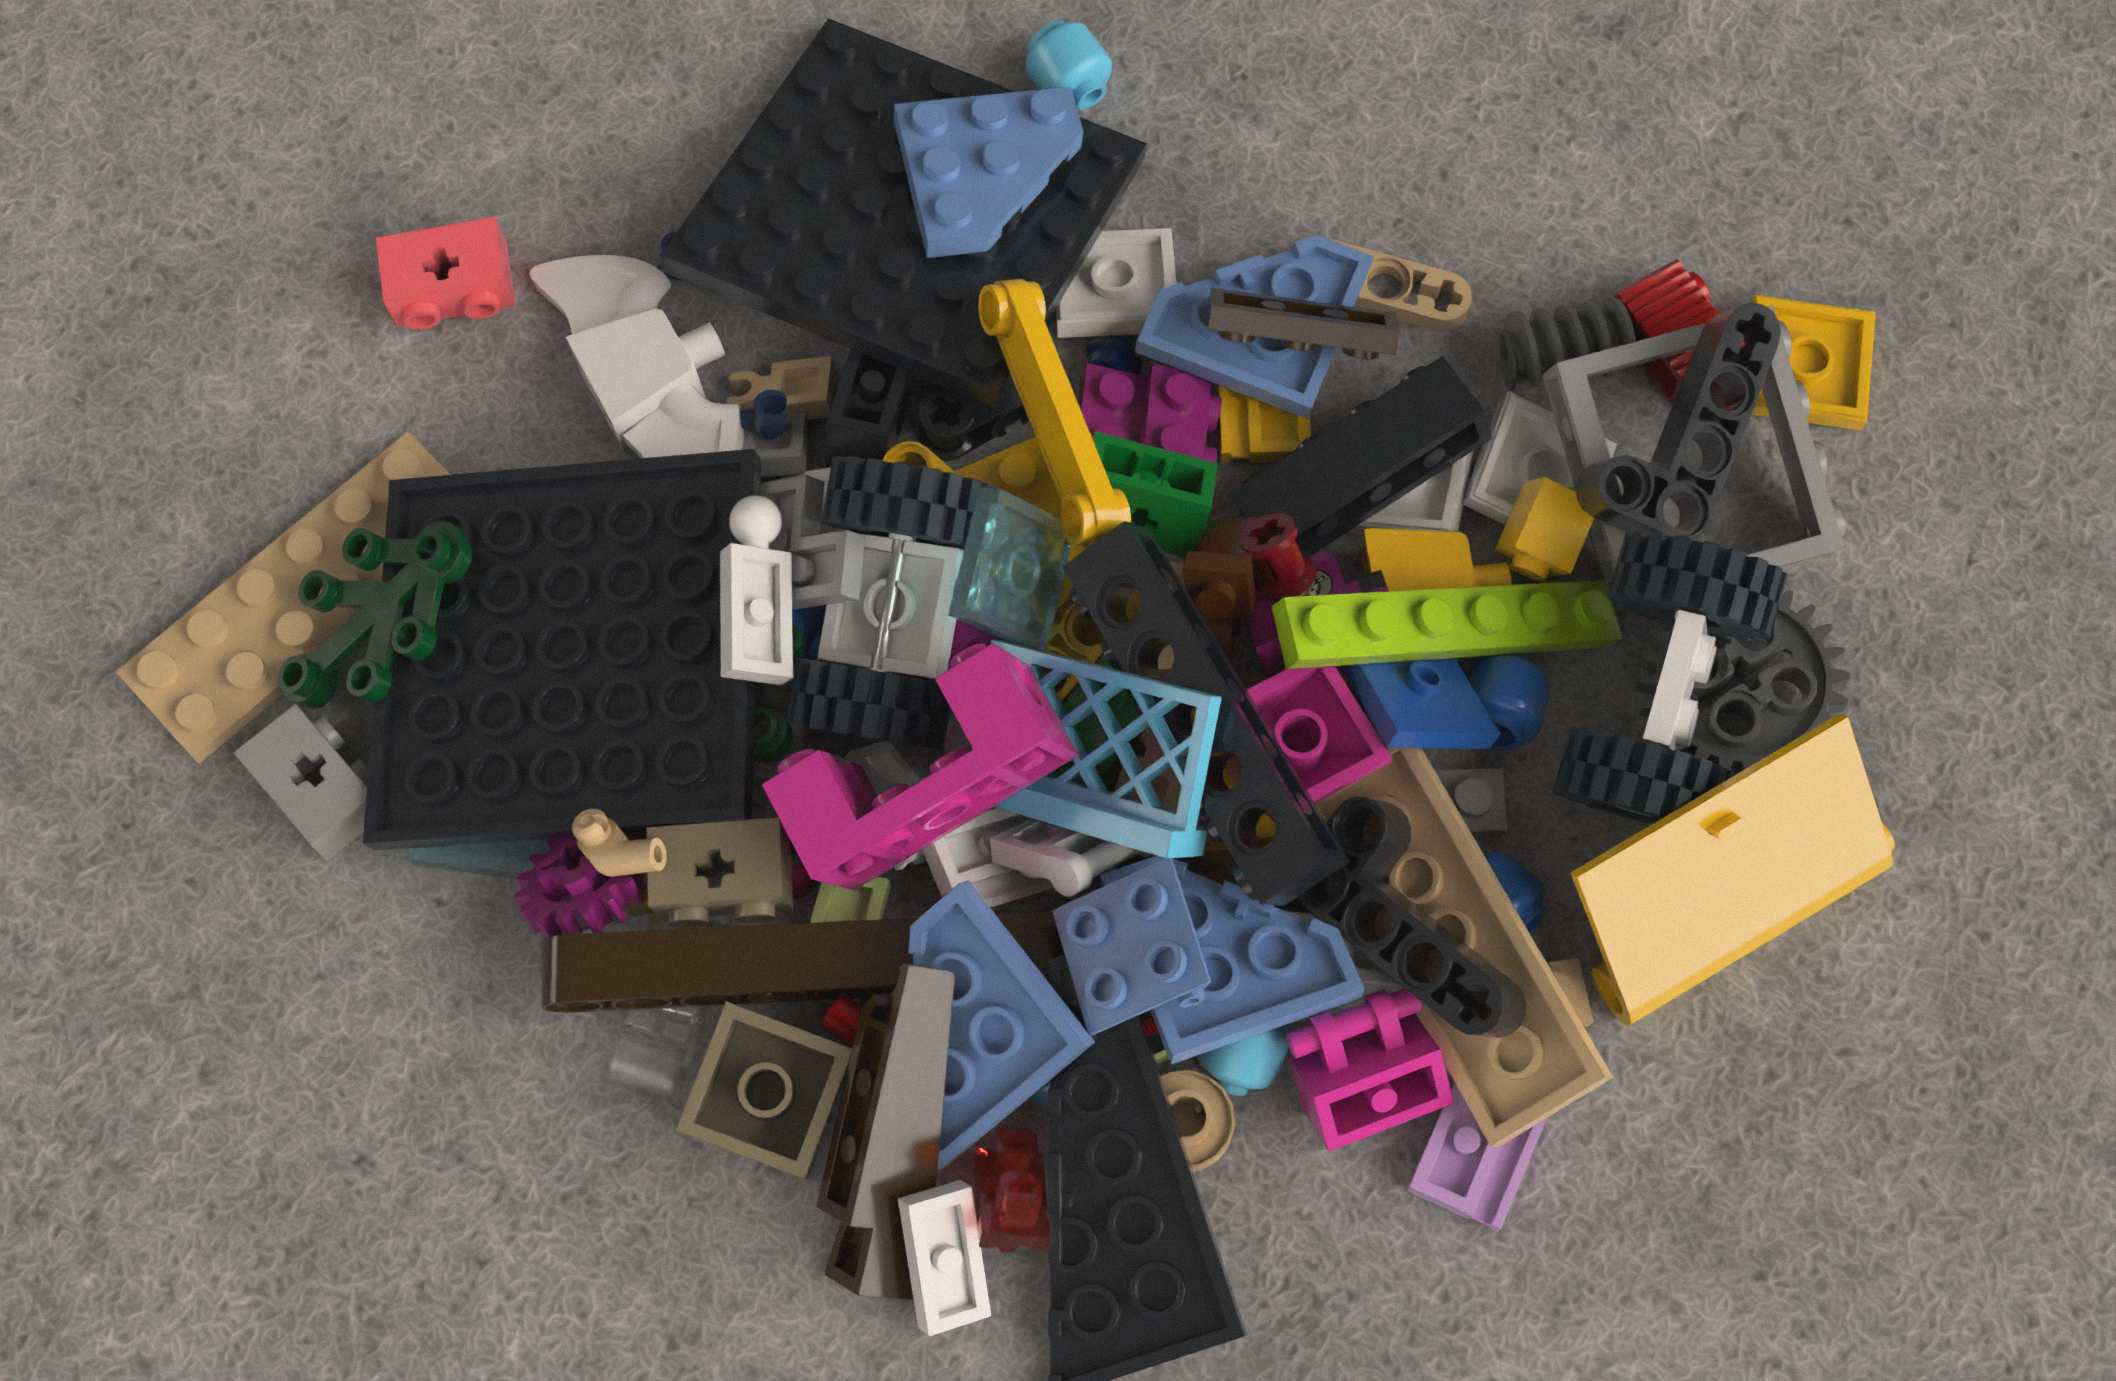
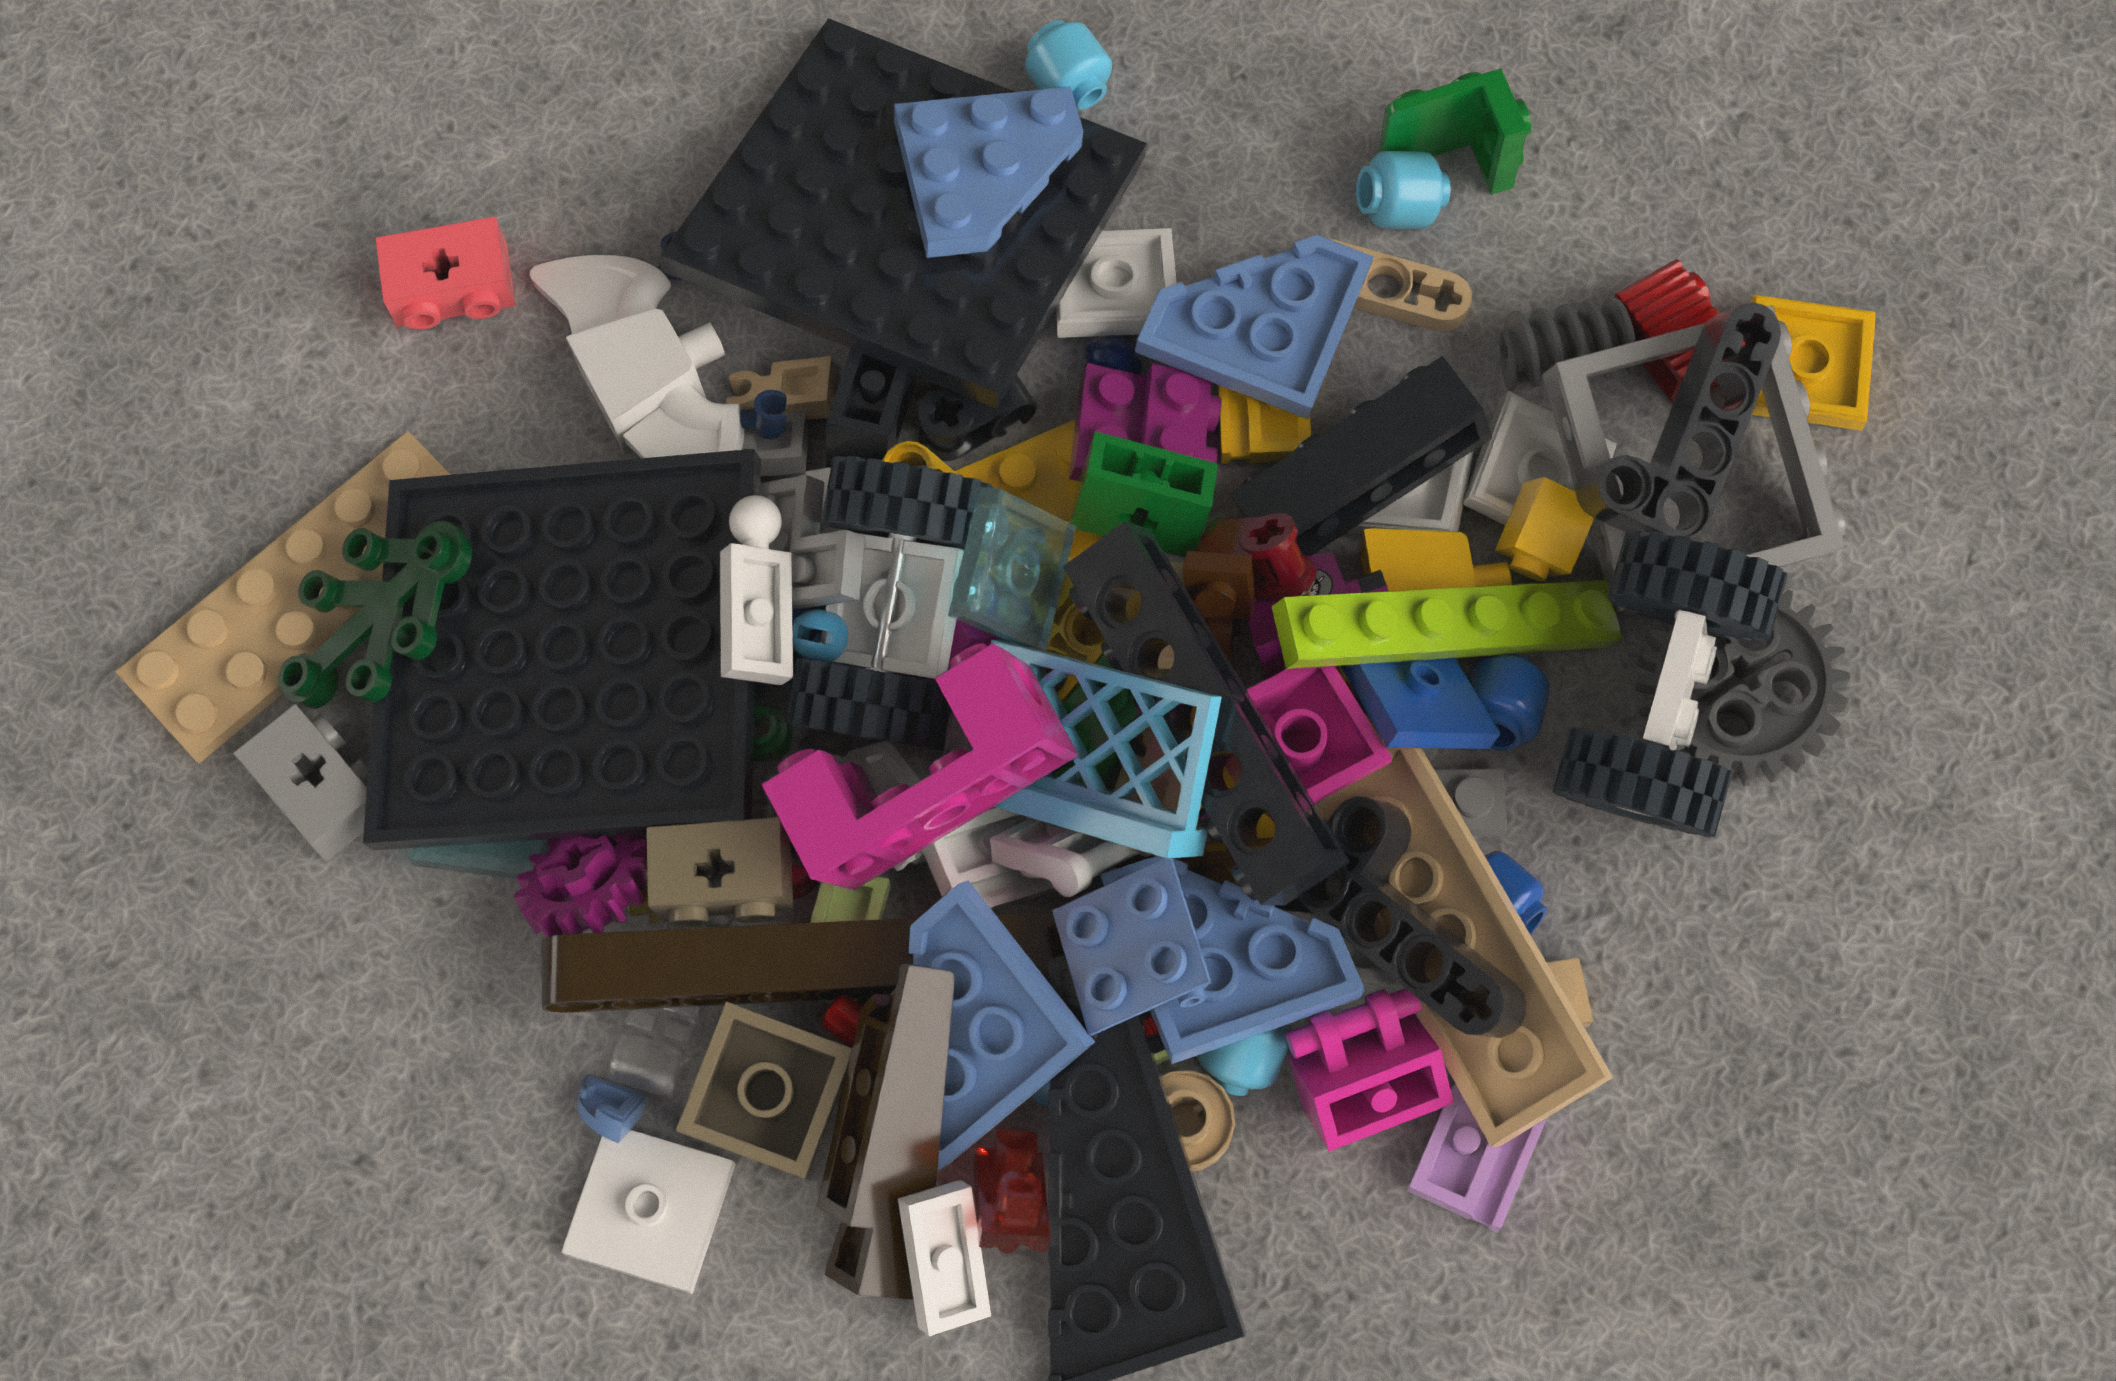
tan arm [572,809,667,877] -> none
yellow piece [978,279,1131,548] -> none
dark brown plate [1207,287,1400,360] -> none
yellow door [1571,713,1895,1026] -> none
none -> white plate [561,1130,736,1294]
none -> medium blue tile [577,1074,647,1144]
none -> dark azure hinge [792,609,848,663]
none -> medium azure head [1356,151,1451,229]
none -> green bracket [1378,68,1531,195]

